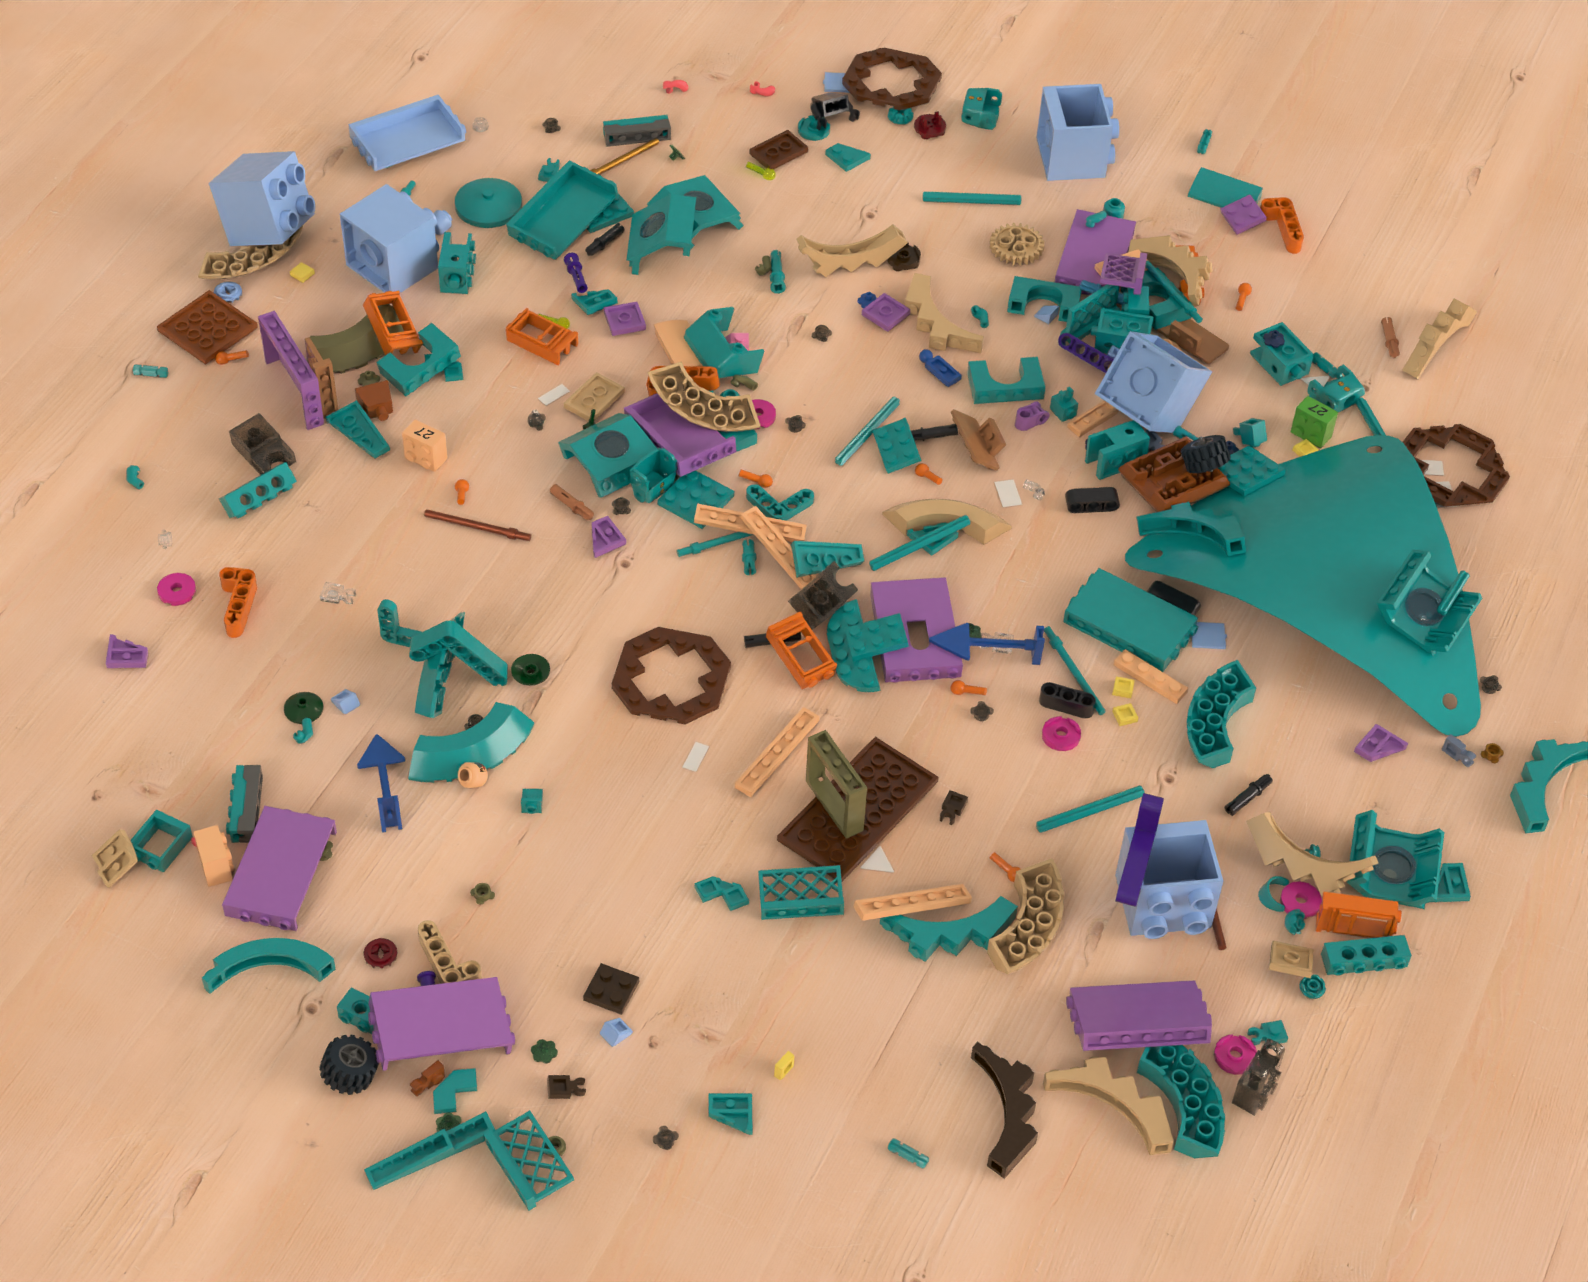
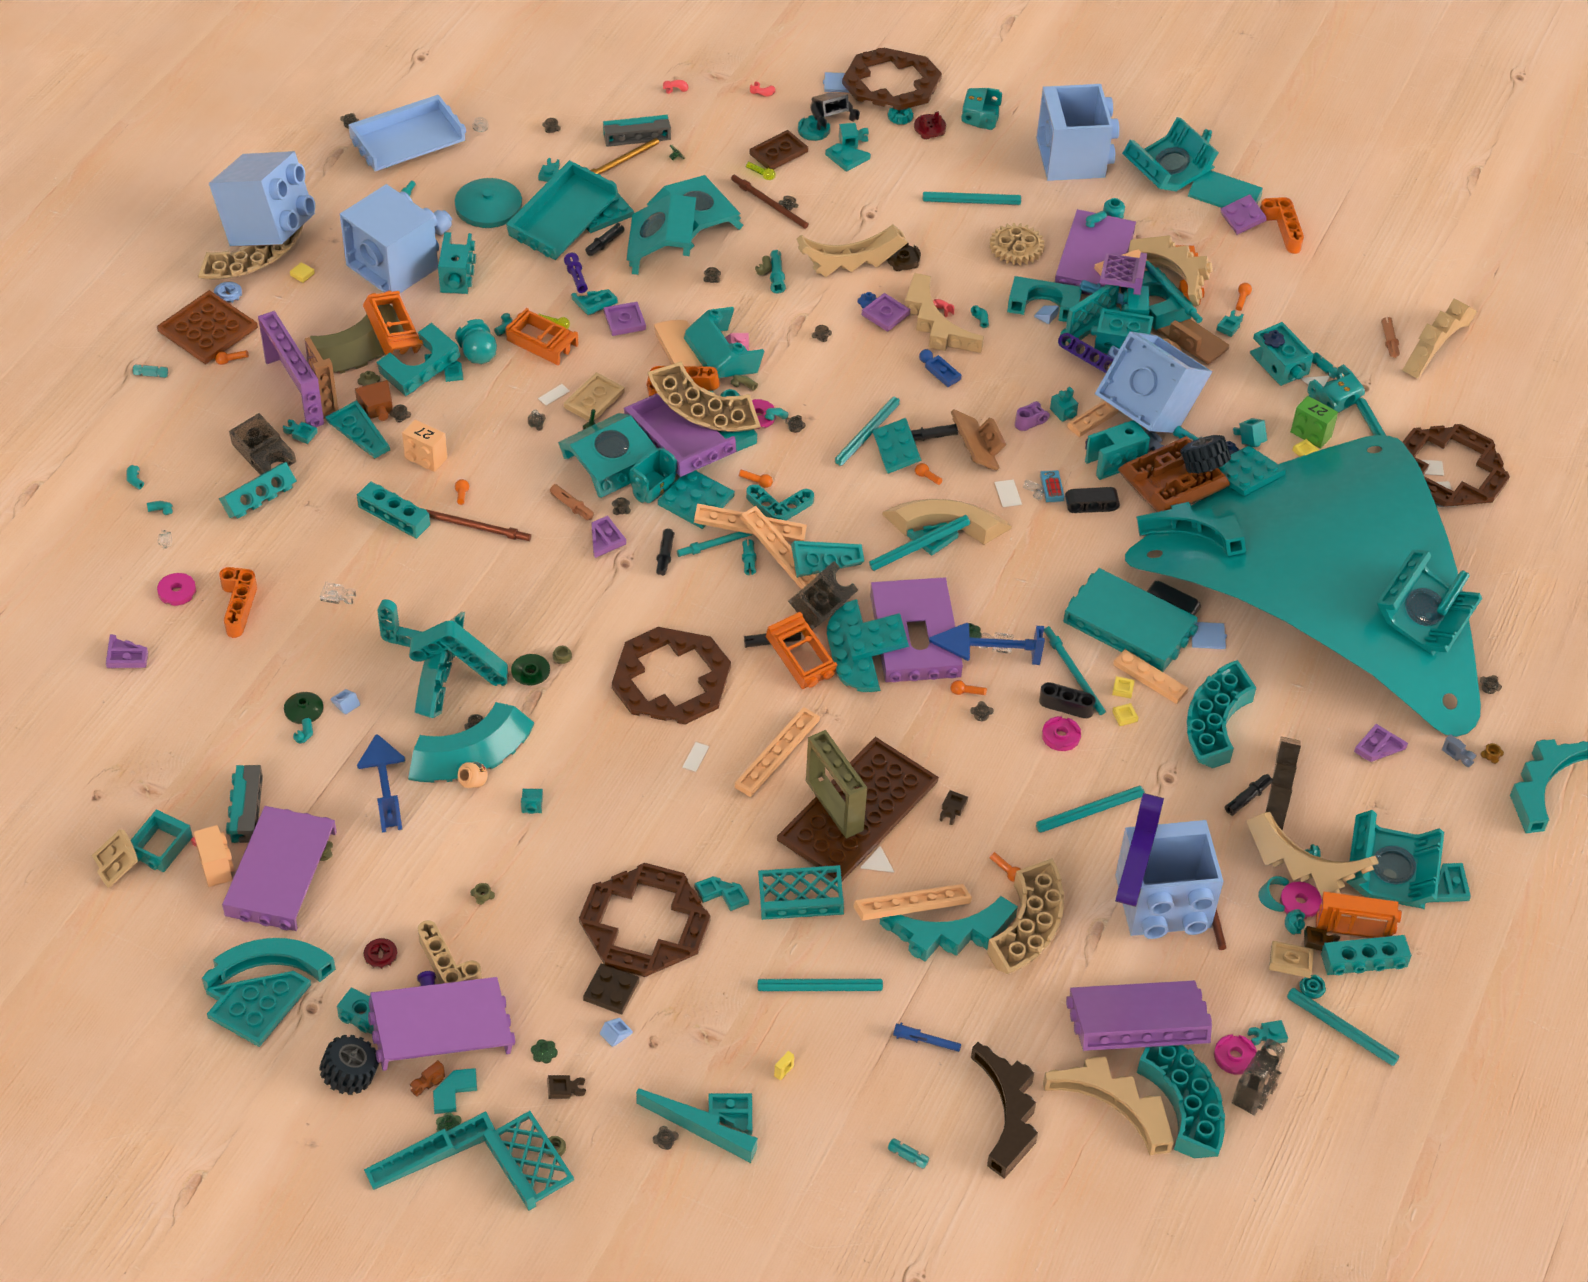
teal arch [967,357,1045,404] -> none
none -> teal arm [147,501,173,515]
none -> teal wing [206,971,311,1047]
none -> teal plate [283,419,318,444]
none -> clear smoke plate [340,113,359,129]
none -> teal brick [357,481,430,539]
none -> clear smoke plate [390,404,411,422]
none -> teal tile [455,319,497,365]
none -> teal arm [494,313,513,336]
none -> olive plate [553,645,572,664]
none -> reddish brown plate [579,863,711,977]
none -> teal slope [636,1088,758,1163]
none -> black axle [656,529,675,576]
none -> clear smoke plate [703,267,721,283]
none -> copper bar [731,174,809,229]
none -> teal axle [757,979,883,991]
none -> teal arm [765,408,789,421]
none -> clear smoke plate [779,196,799,210]
none -> teal brick [839,123,869,148]
none -> blue pin [893,1022,961,1052]
none -> coral arm [933,299,954,317]
none -> tile [1040,470,1065,502]
none -> teal panel [1122,117,1219,191]
none -> teal plate [1216,310,1244,337]
none -> dark brown arch [1265,736,1301,830]
none -> teal axle [1287,988,1399,1066]
none -> dark brown plate [1304,926,1340,951]

